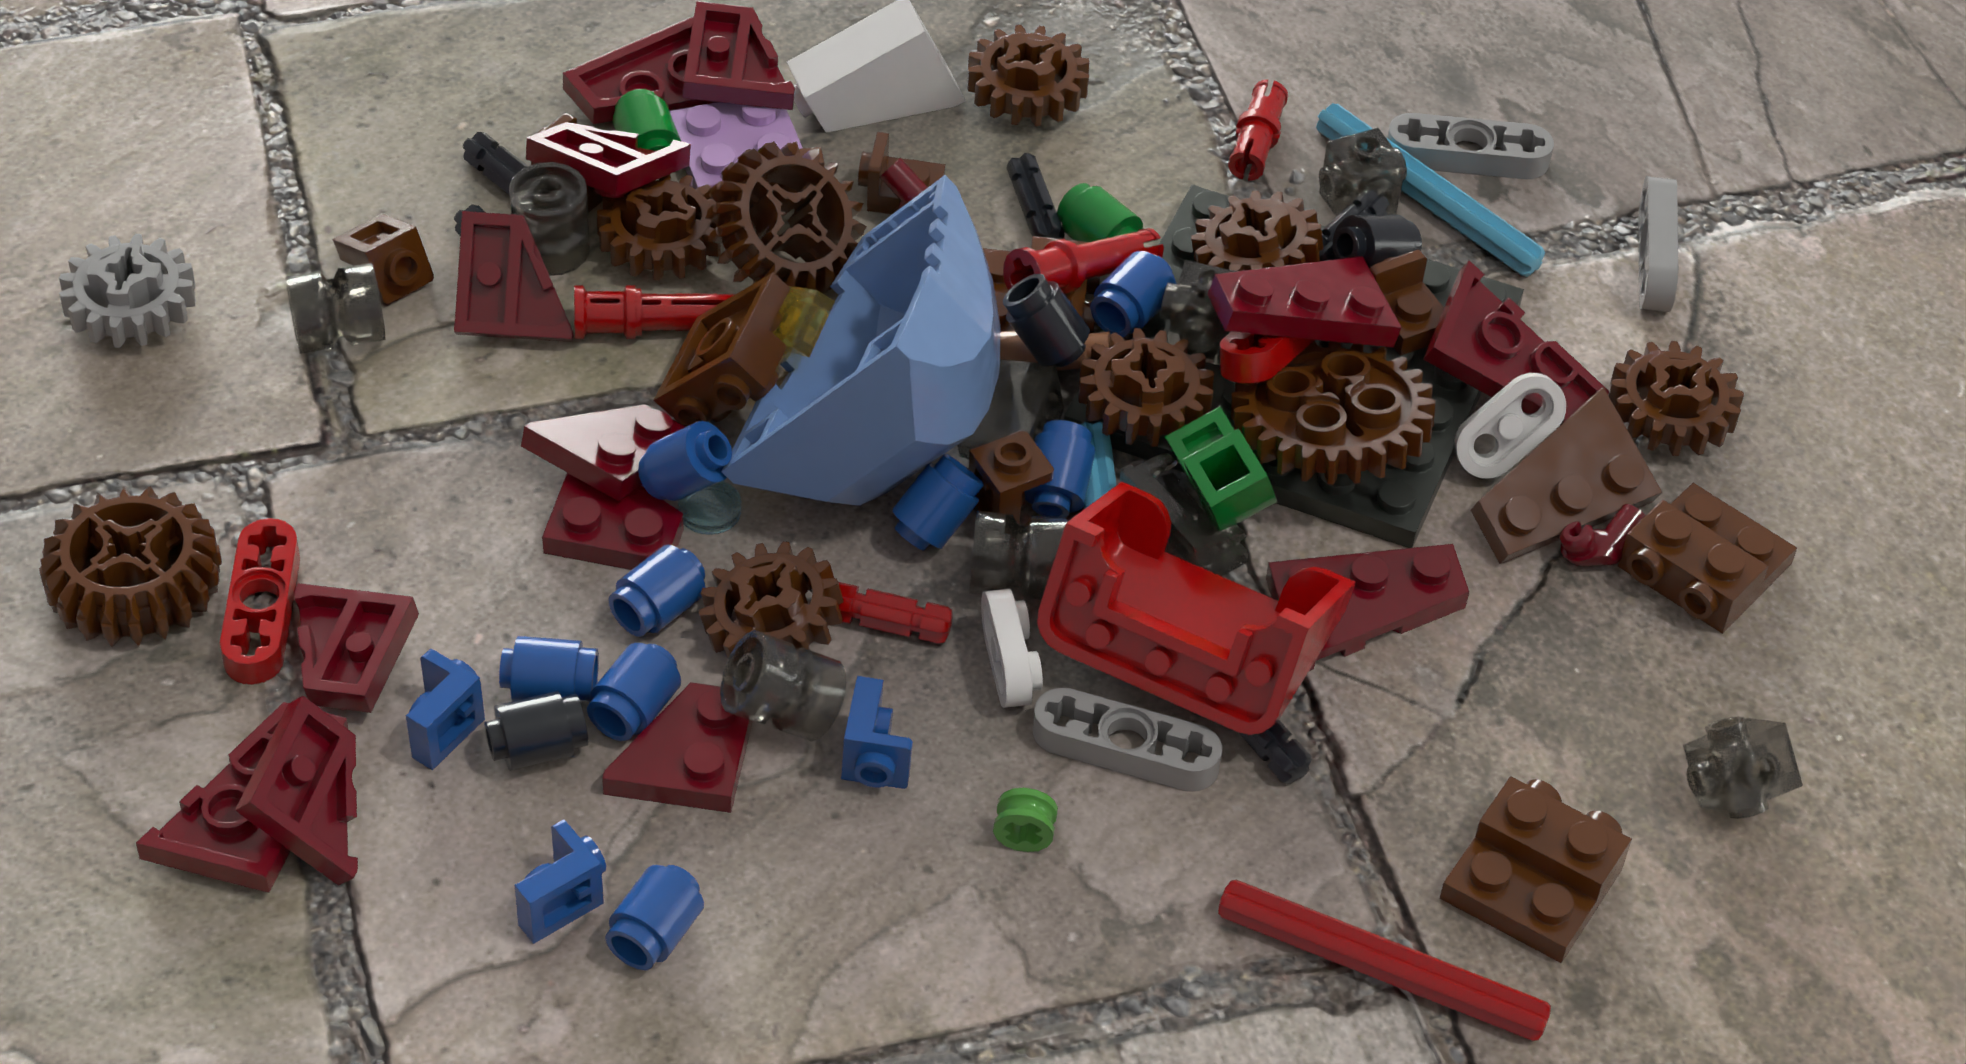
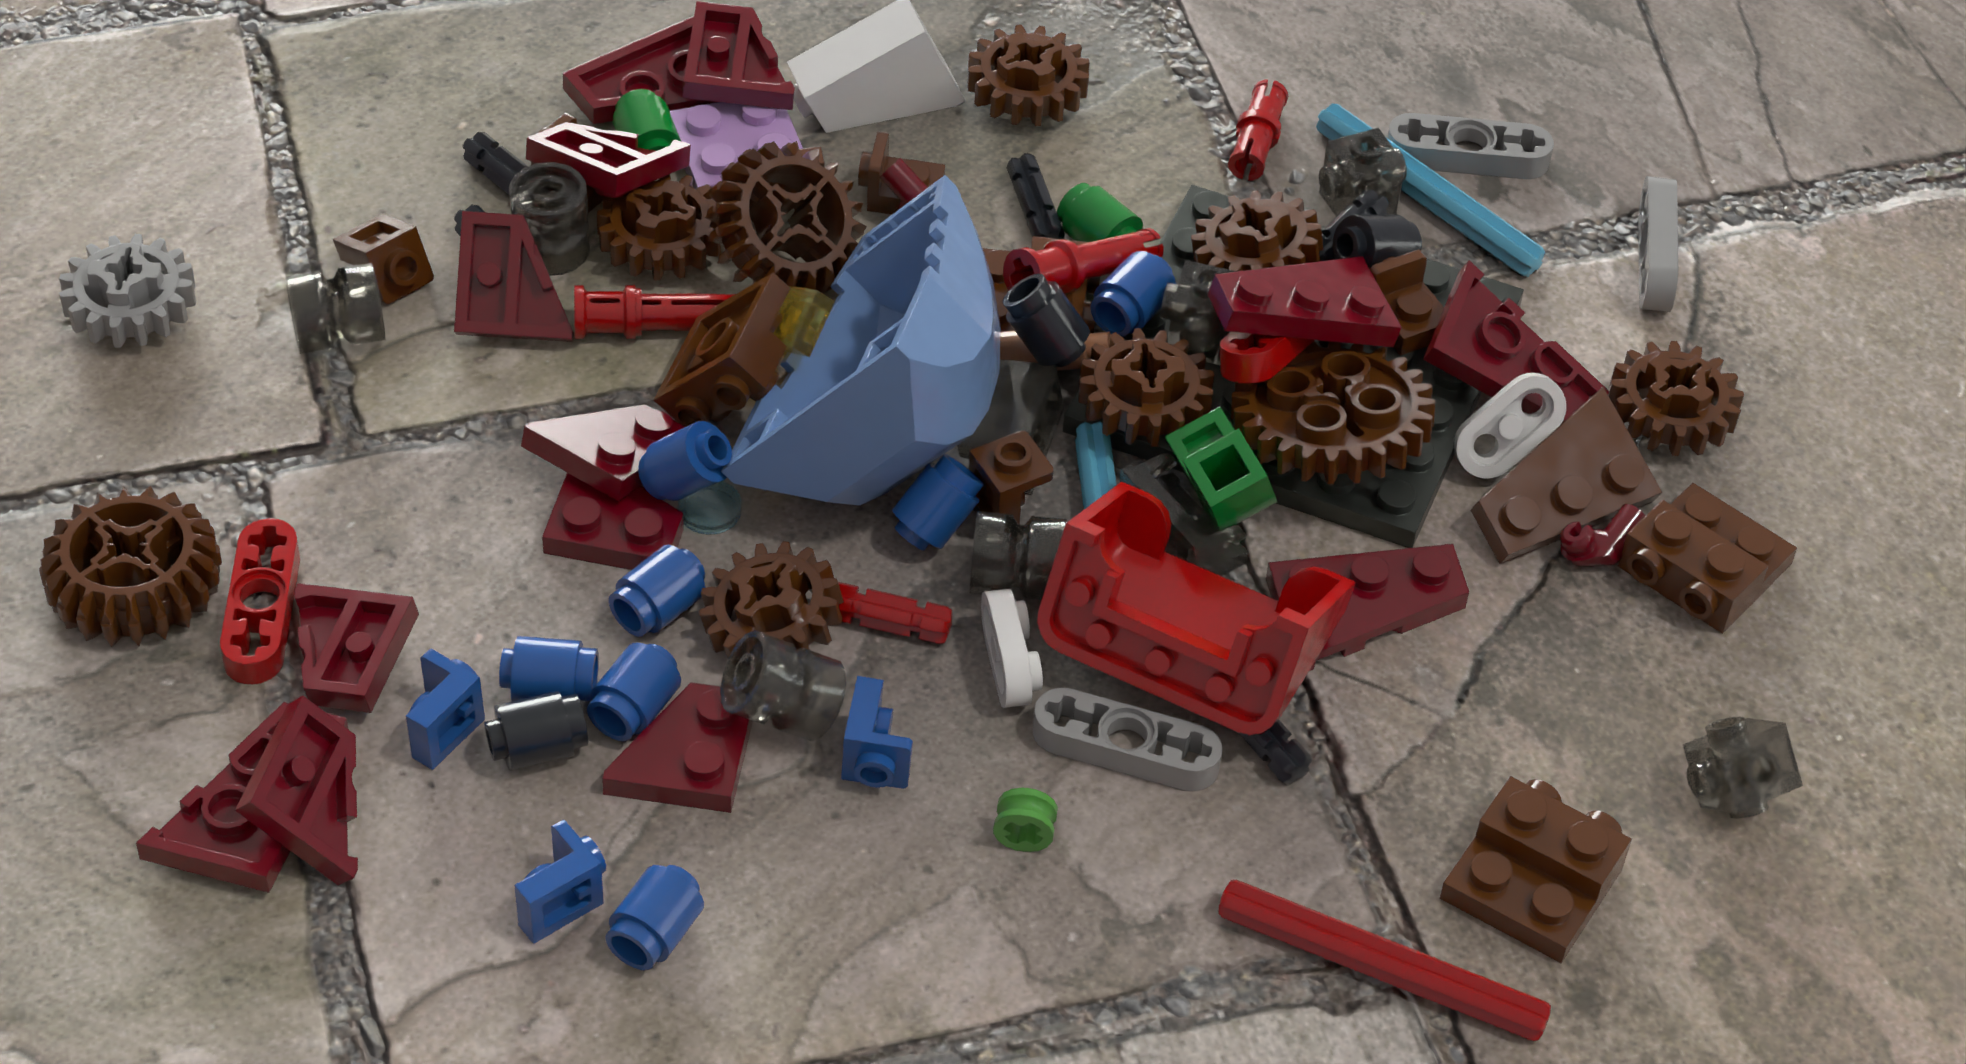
blue brick [1024,420,1096,519] -> none

